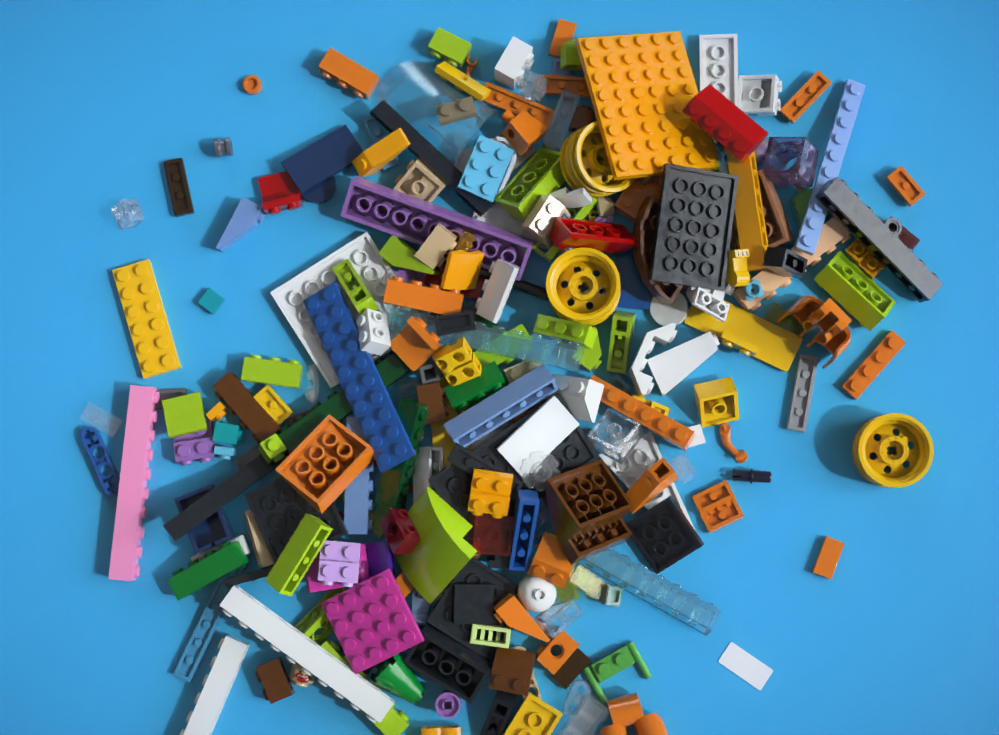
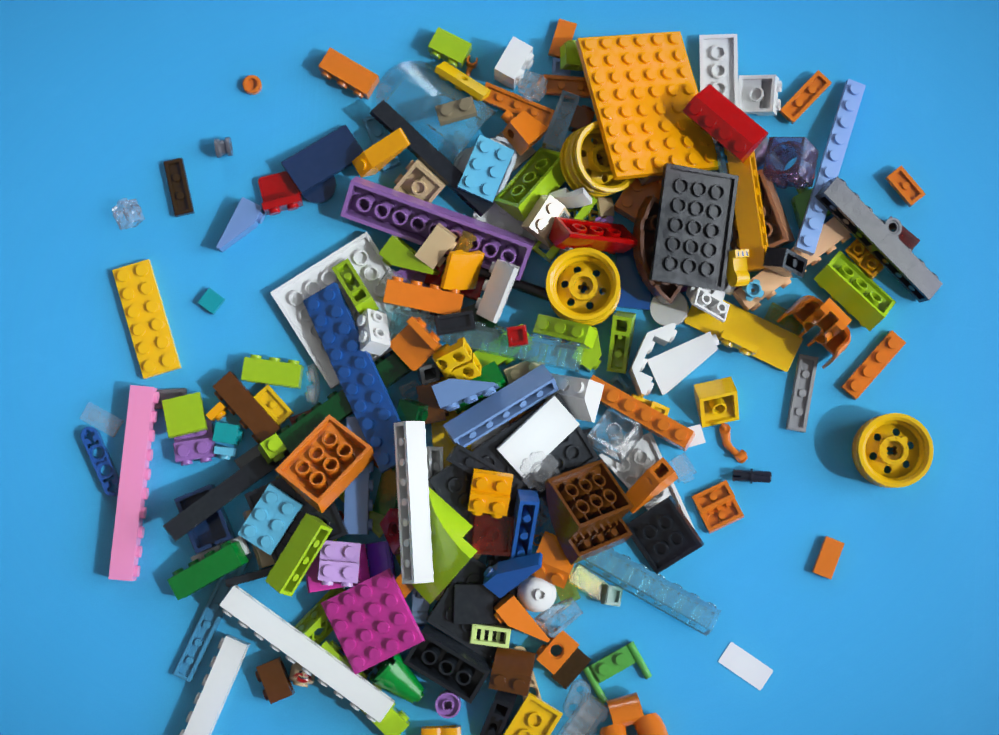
none -> medium azure plate [238,484,303,555]
none -> white brick [394,421,434,584]
none -> medium blue slope [431,378,500,412]
none -> blue slope [483,552,543,598]
none -> red tile [506,325,529,348]

